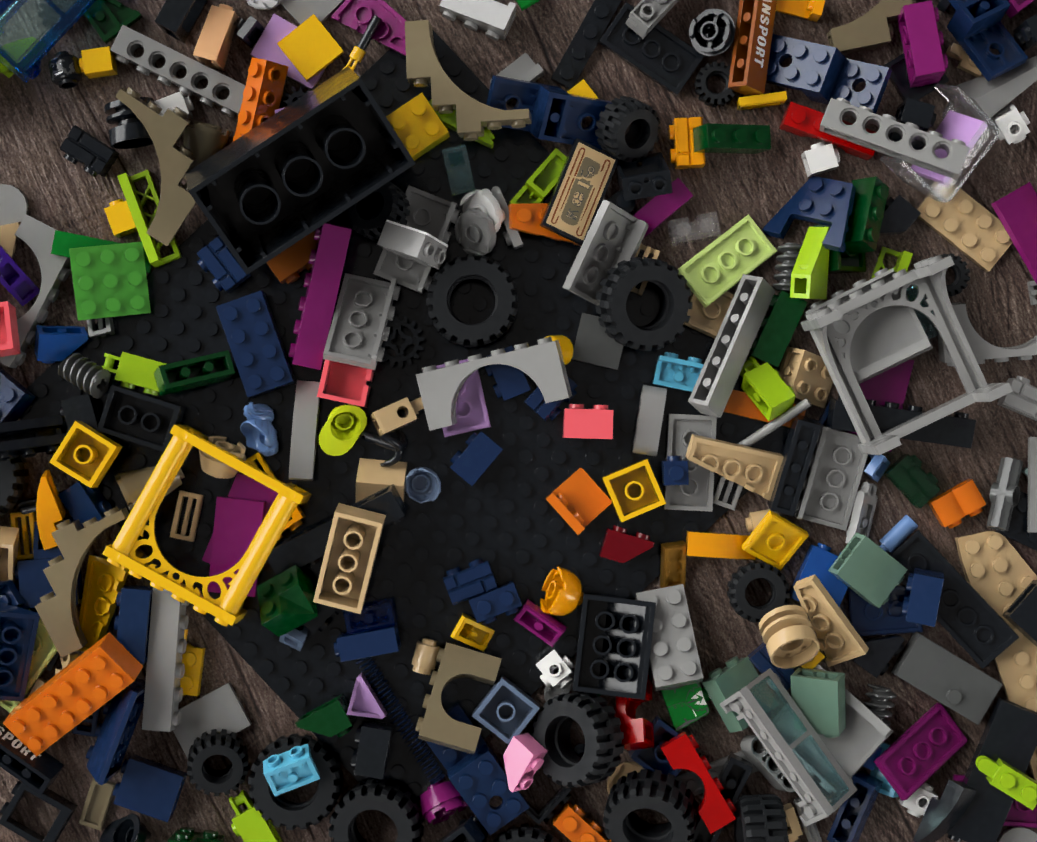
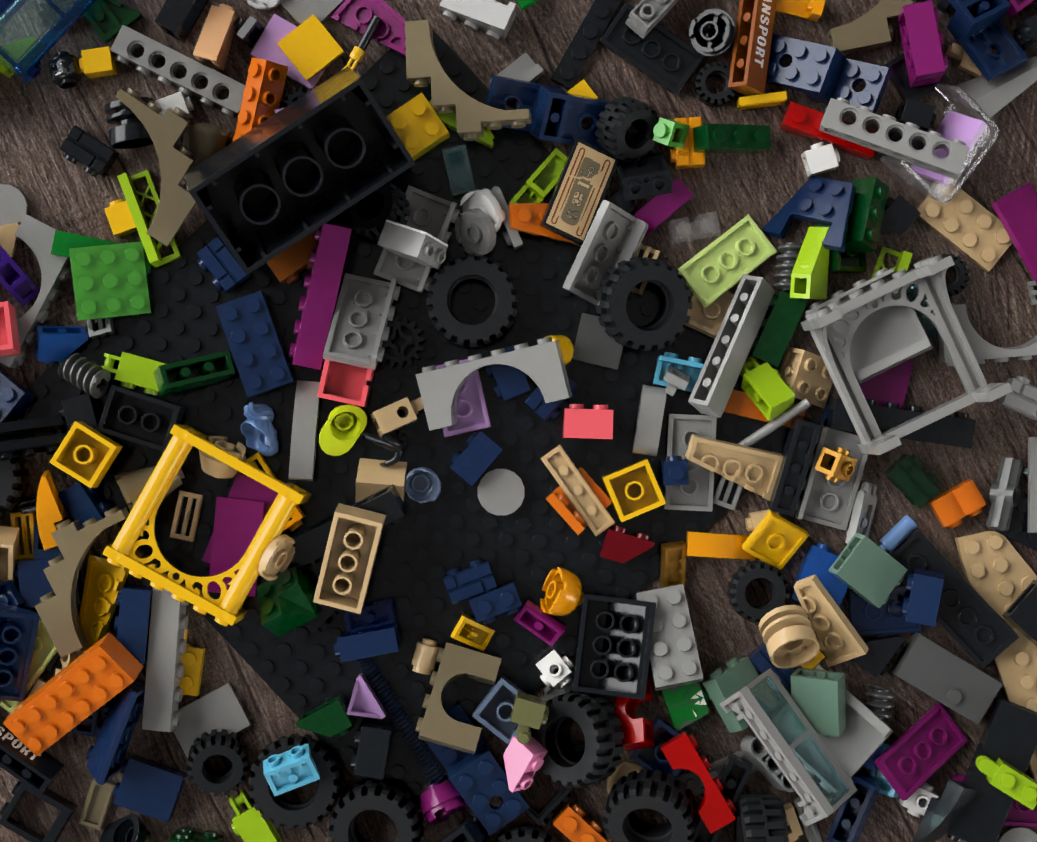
sand blue tile [279,626,308,651] -> none
medium blue tile [864,454,890,483] -> none
white brick [992,104,1030,145] -> none
none -> tan tile [258,534,295,581]
none -> light grey tile [478,469,525,516]
none -> olive brick [510,691,549,744]
none -> tan tile [540,445,615,536]
none -> bright green brick [653,117,690,149]
none -> light grey tile [663,365,691,396]
none -> pearl gold brick [814,446,858,483]

